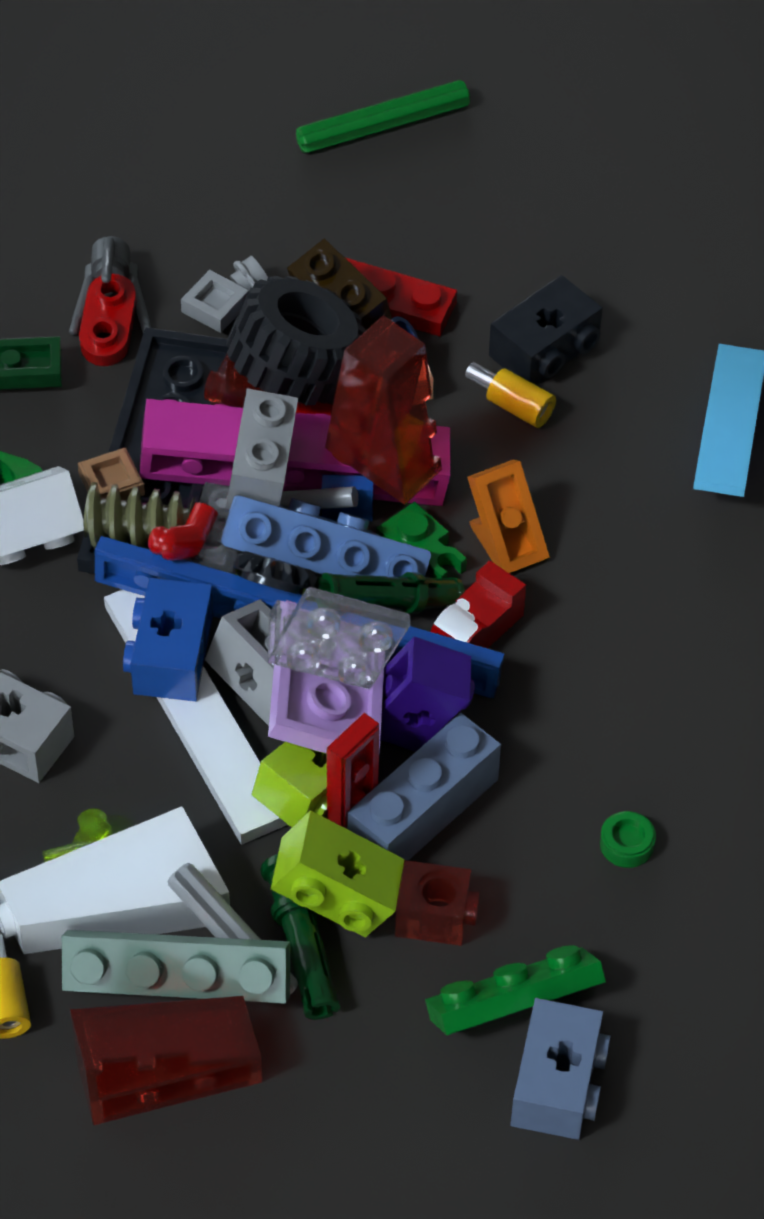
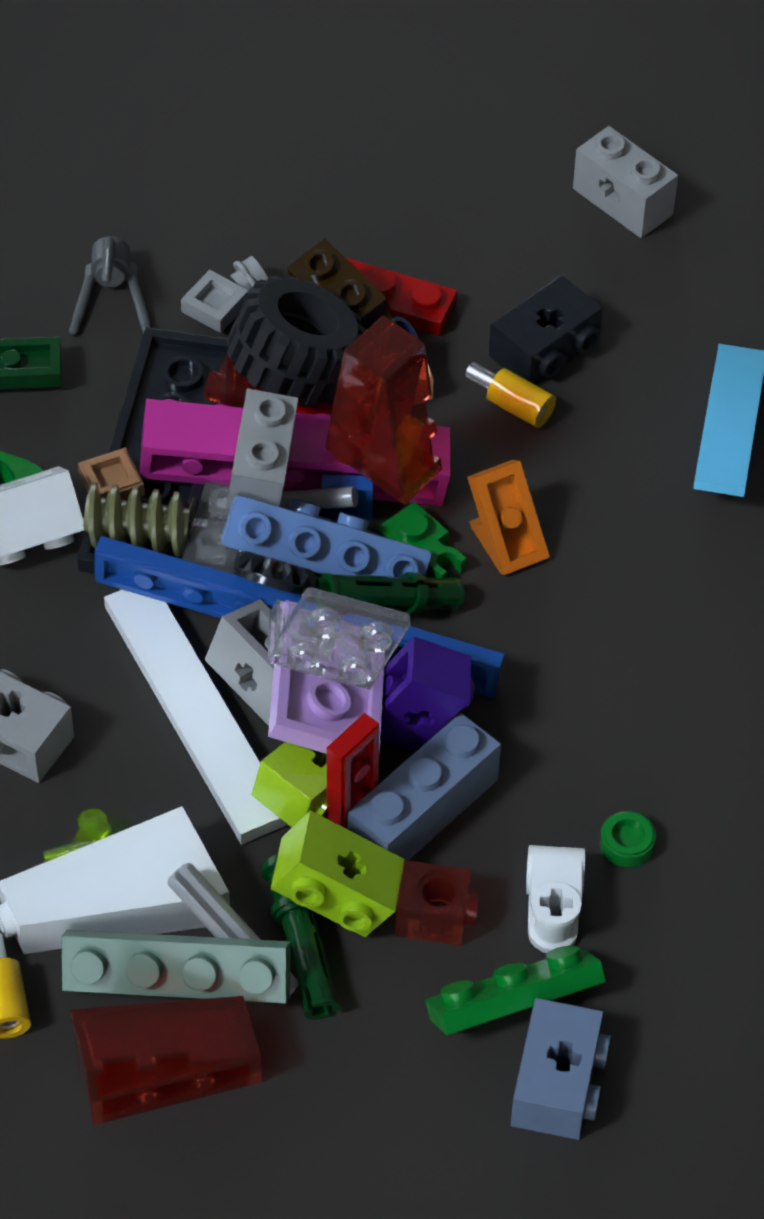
red plate [79,273,137,366] -> none
blue brick [123,578,214,702] -> none
red arm [148,502,218,561] -> none
green axle [296,80,470,153] -> none
red leg [430,560,526,649] -> none
none -> white piece [526,845,585,953]
none -> light grey brick [573,126,678,239]

